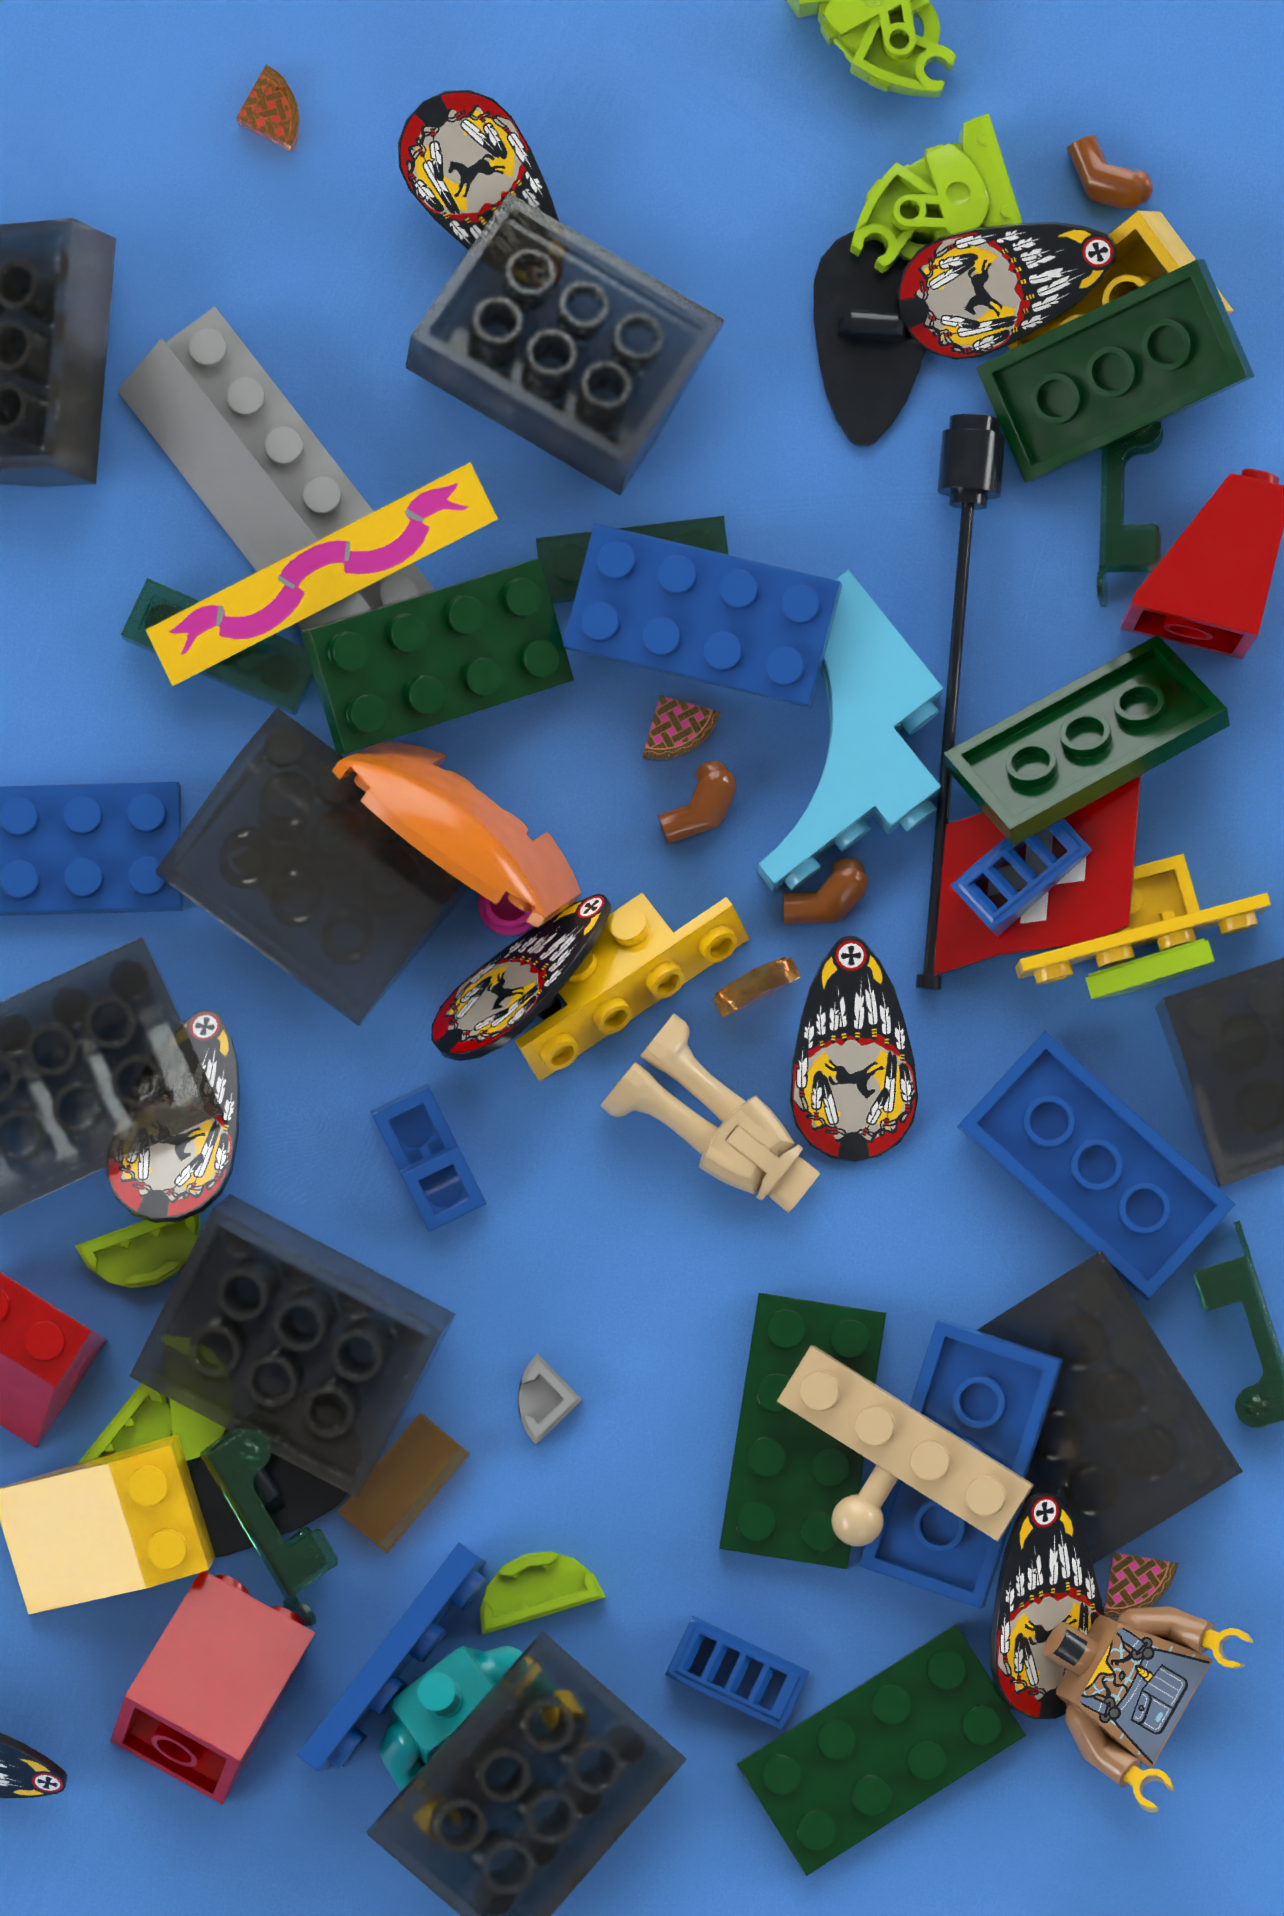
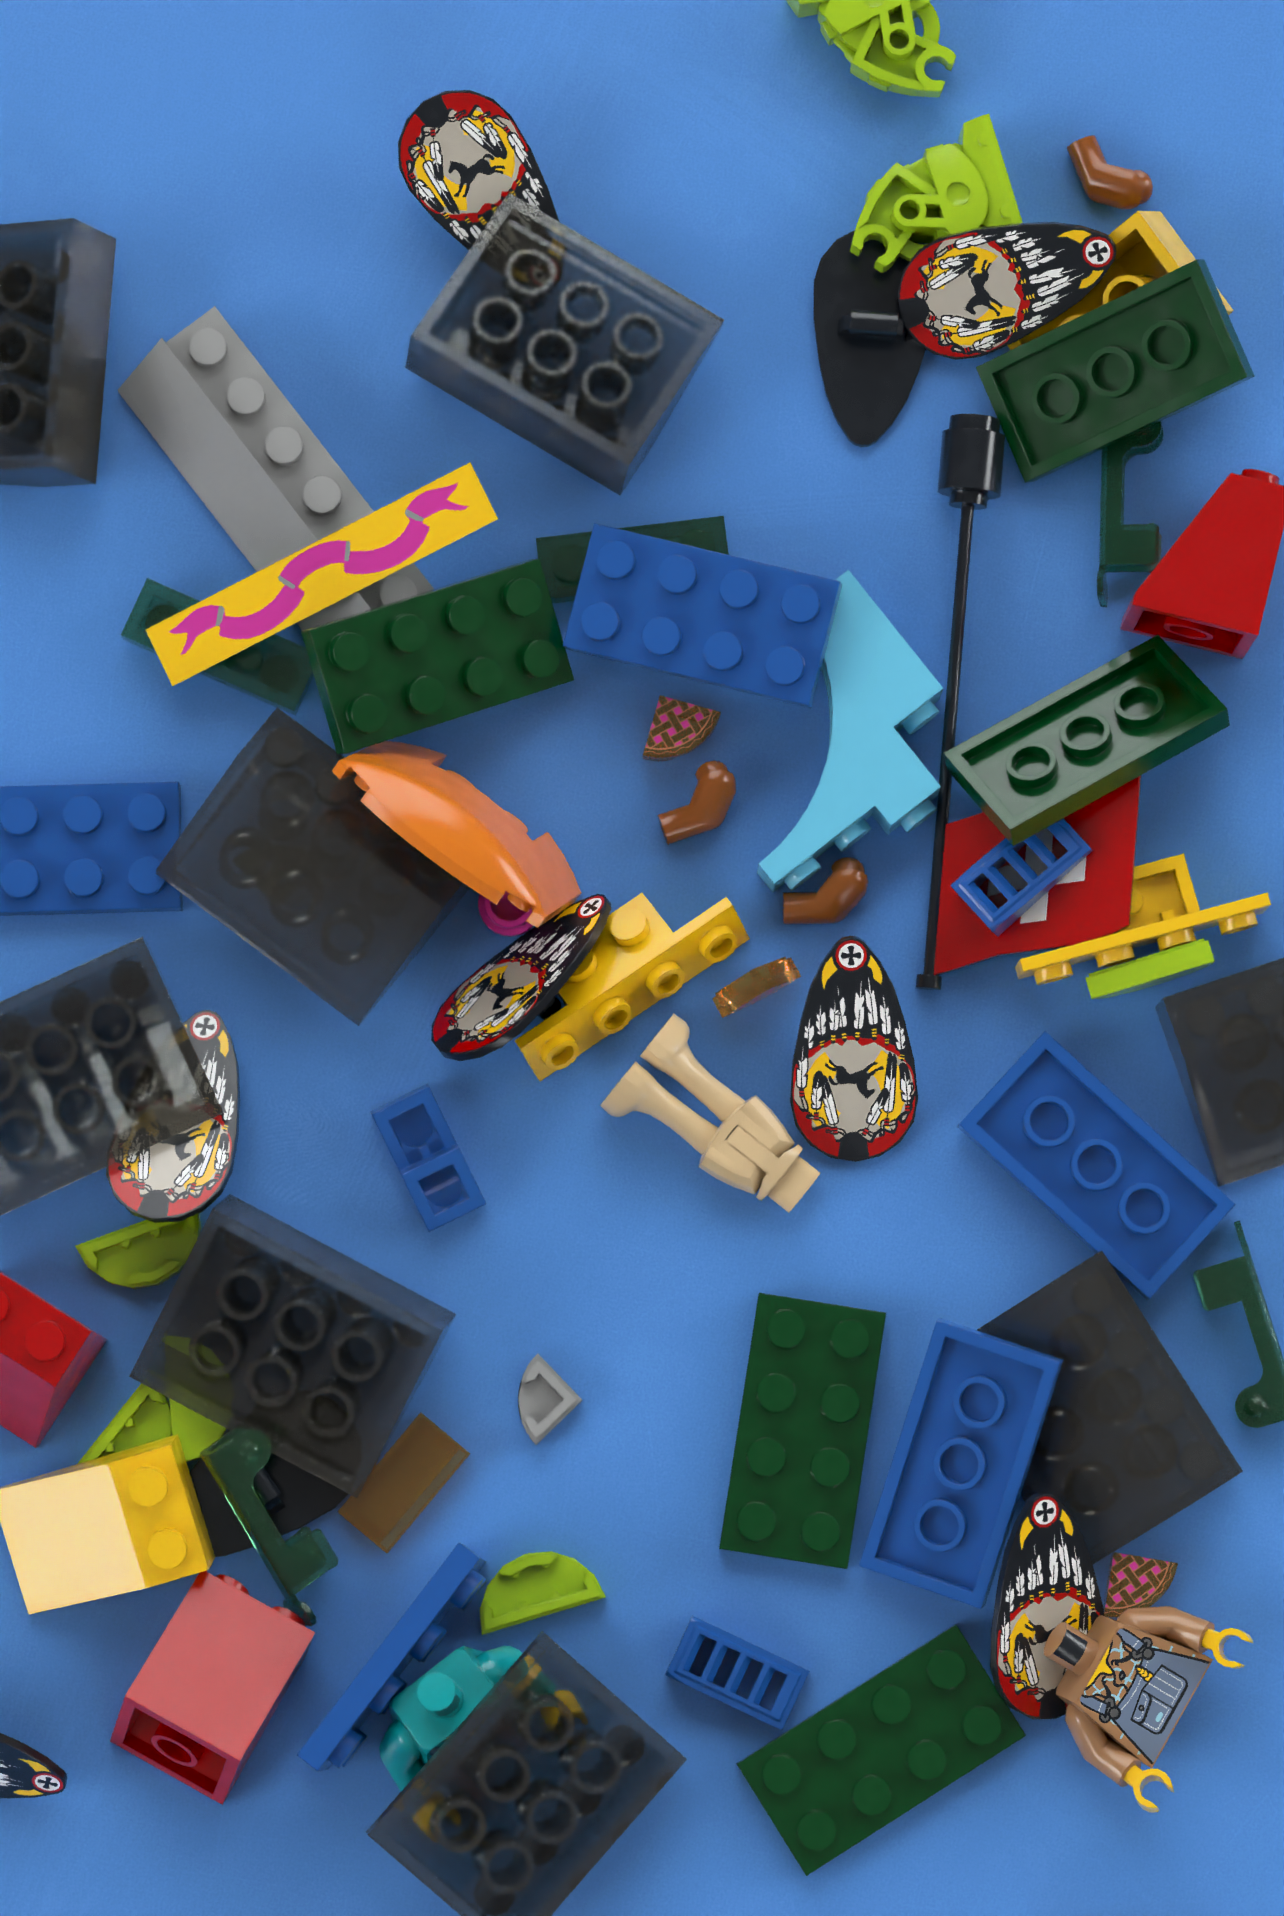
clear orange tile [236,64,300,152] -> none
tan plate [777,1346,1034,1547] -> none

